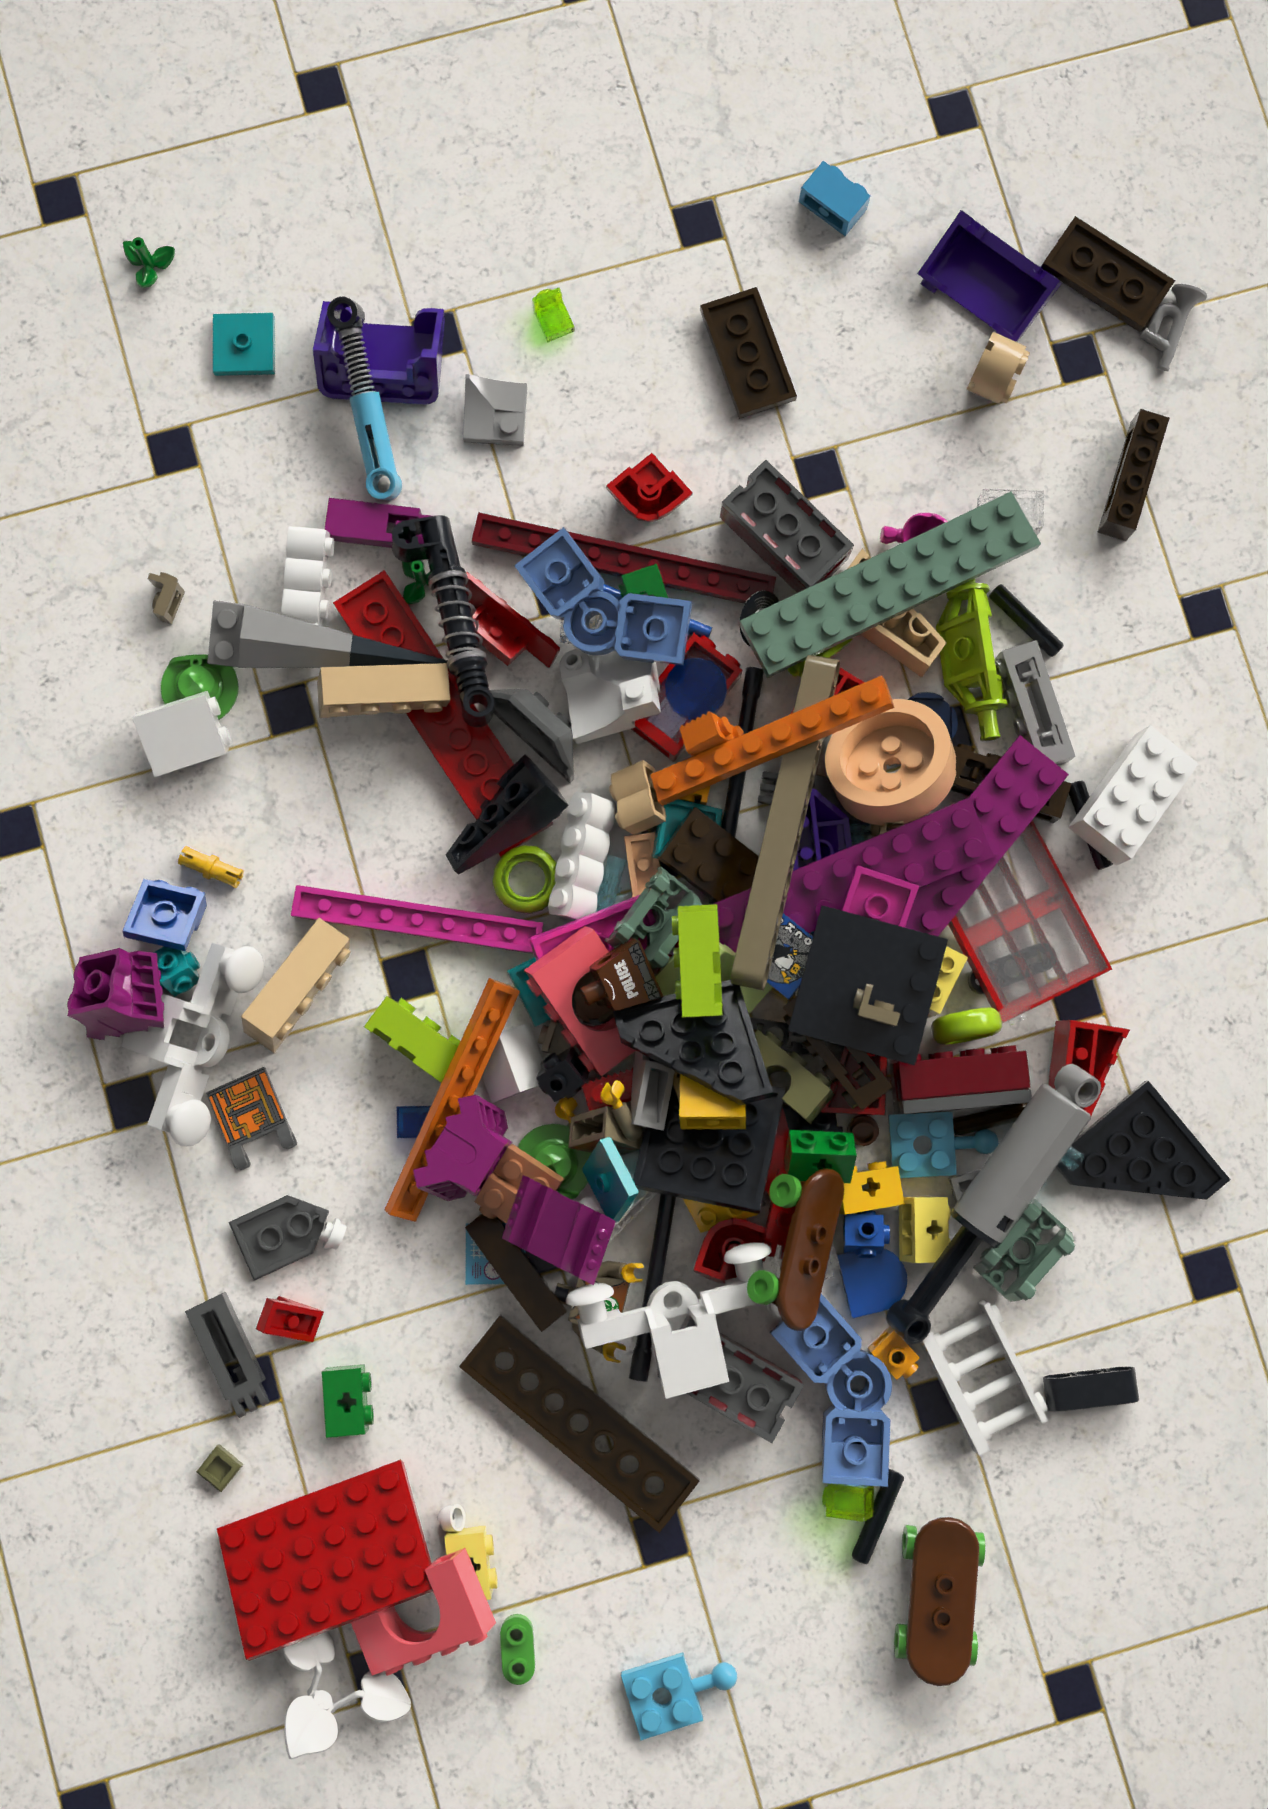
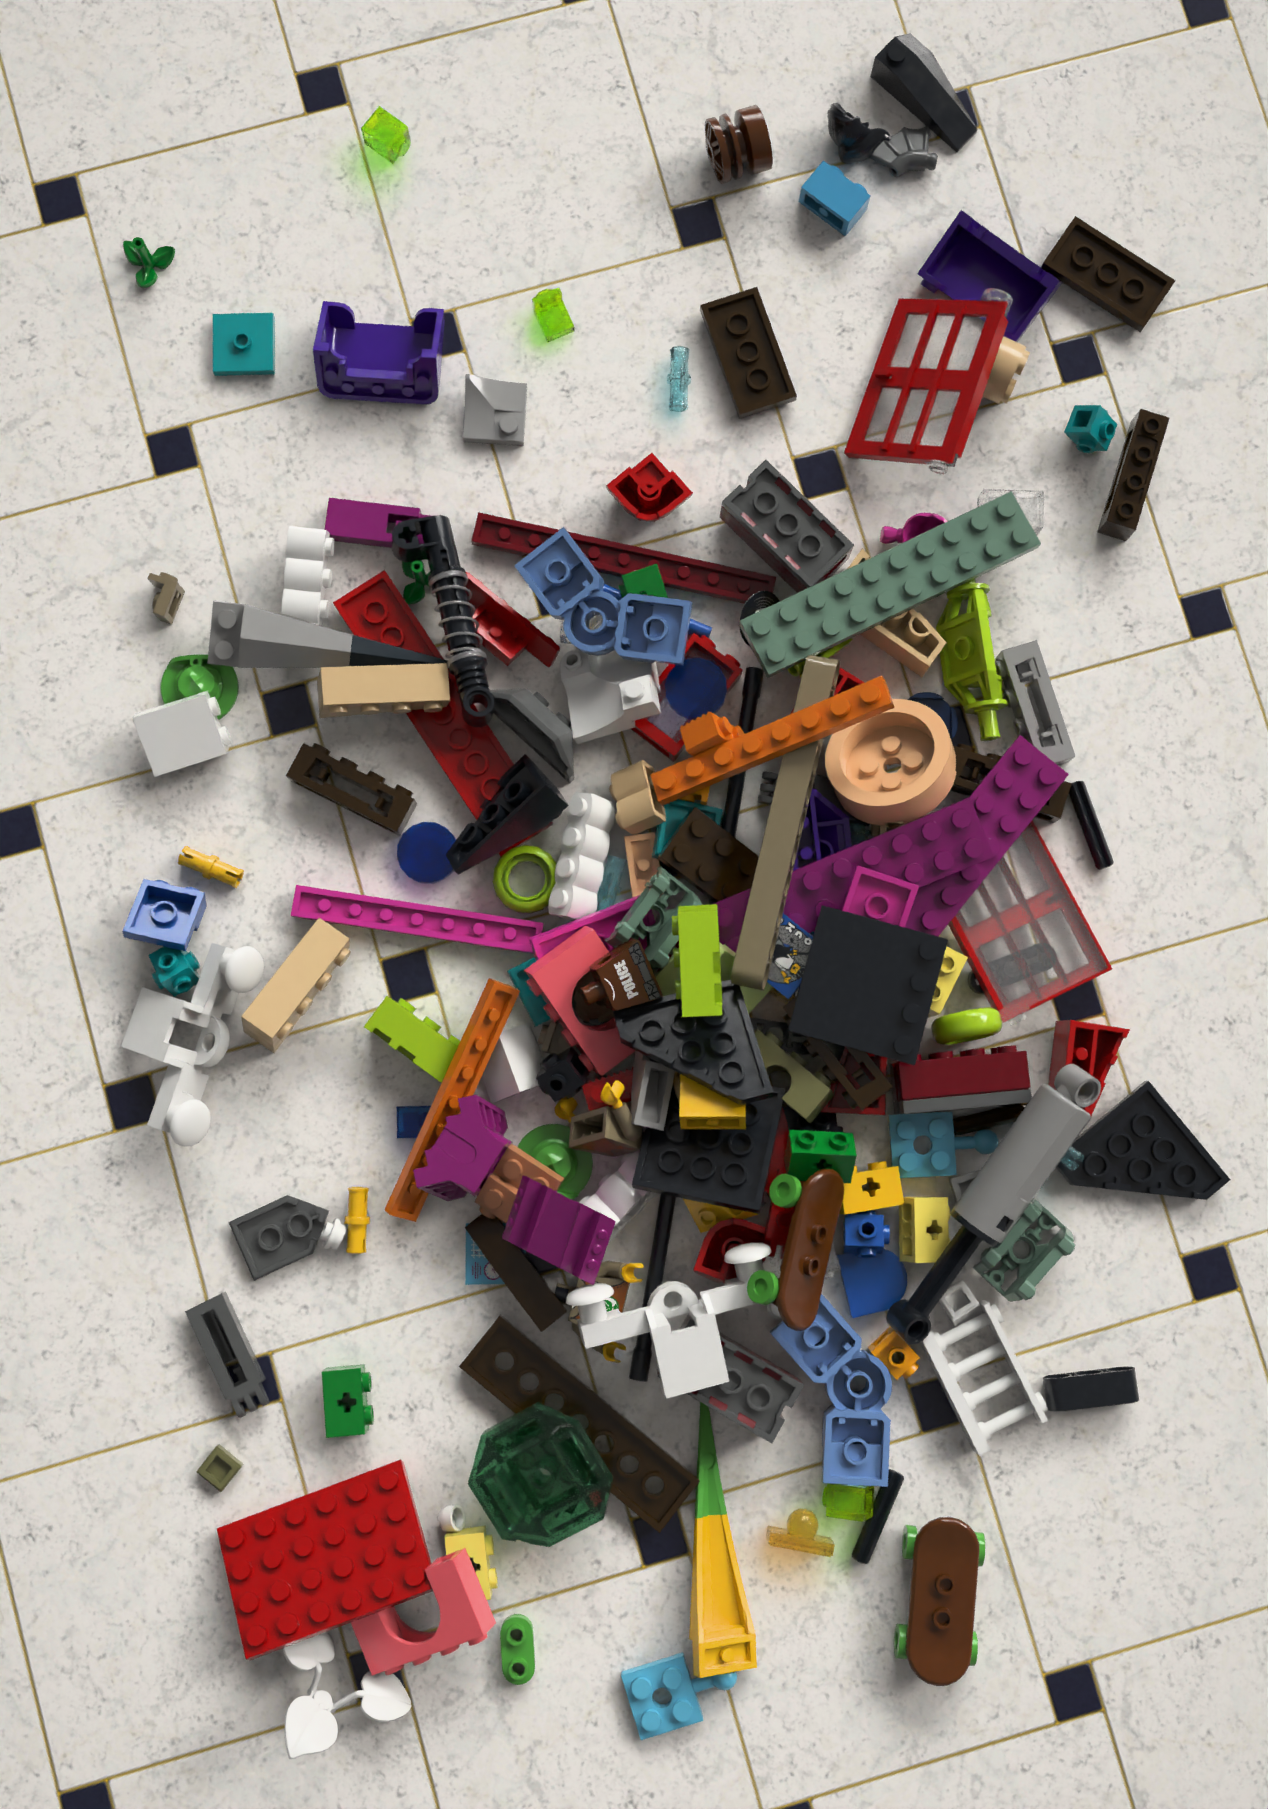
magenta slope [67,948,164,1040] -> none
flag [206,1067,297,1170] -> none
red slope [256,1296,324,1342] -> none
piece [327,296,402,500] -> none
teal plate [582,1137,639,1223] -> none
reddish brown plate [847,1115,879,1146] -> none
dark tan bracket [853,983,900,1027] -> none
black axle [989,584,1064,657] -> none
white brick [1068,725,1198,866] -> none
light grey piece [1140,284,1207,371] -> none
none -> dark brown brick [286,743,417,836]
none -> yellow pin [344,1187,370,1253]
none -> clear neon green brick [361,106,411,164]
none -> clear blue tile [397,822,456,884]
none -> clear green piece [468,1402,614,1547]
none -> clear light blue pin [667,346,691,412]
none -> yellow plate [689,1402,757,1678]
none -> reddish brown wheel [704,105,773,184]
none -> clear yellow tile [766,1509,835,1557]
none -> black hair [827,103,891,163]
none -> red door [844,288,1013,474]
none -> dark grey arm [868,126,938,177]
none -> black wedge [870,33,978,152]
none -> white slope [939,1280,982,1327]
none -> teal brick [1064,405,1117,453]

